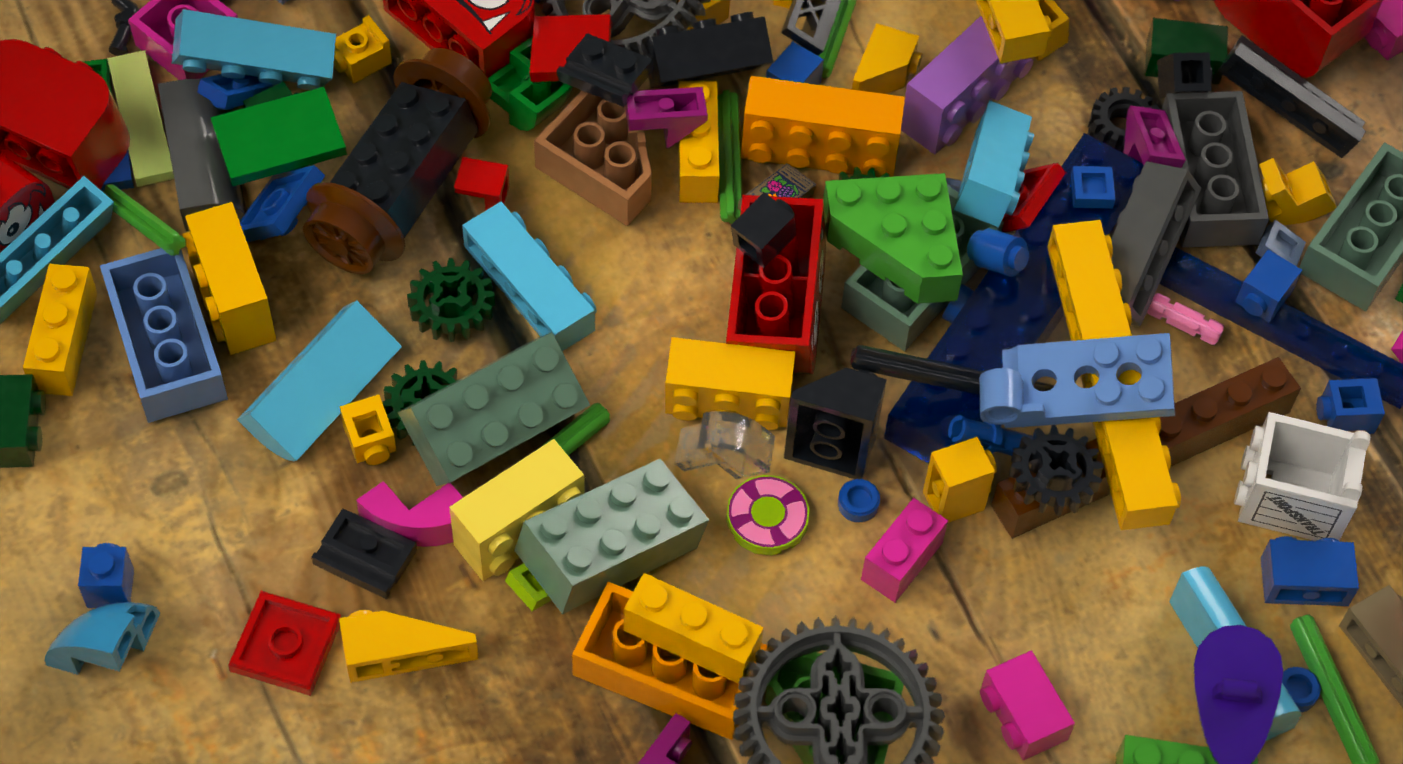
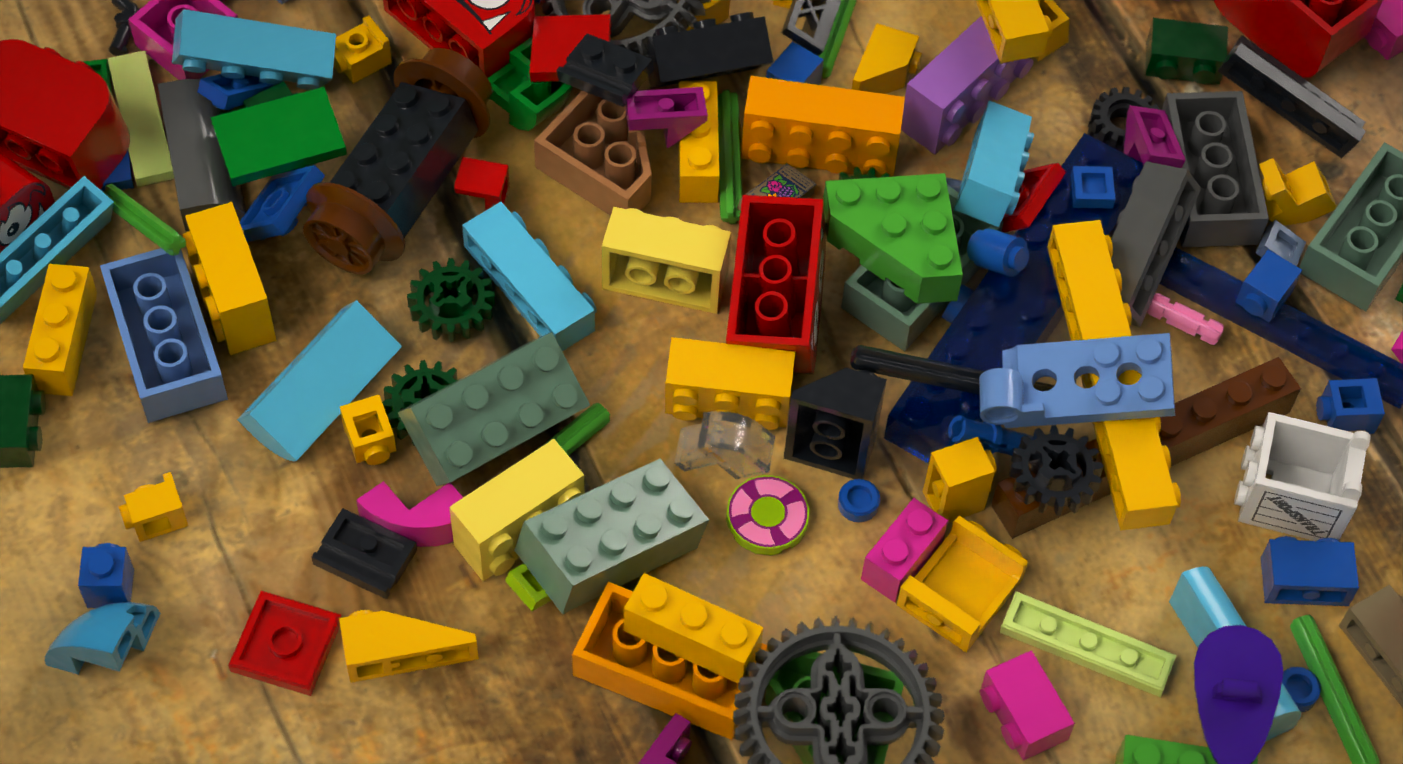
black brick [731,192,797,268] -> none
black brick [1157,52,1213,98] -> none
none -> yellow brick [118,472,188,542]
none -> light yellow brick [602,207,731,314]
none -> yellow panel [897,516,1028,653]
none -> yellowish green tile [999,591,1176,697]

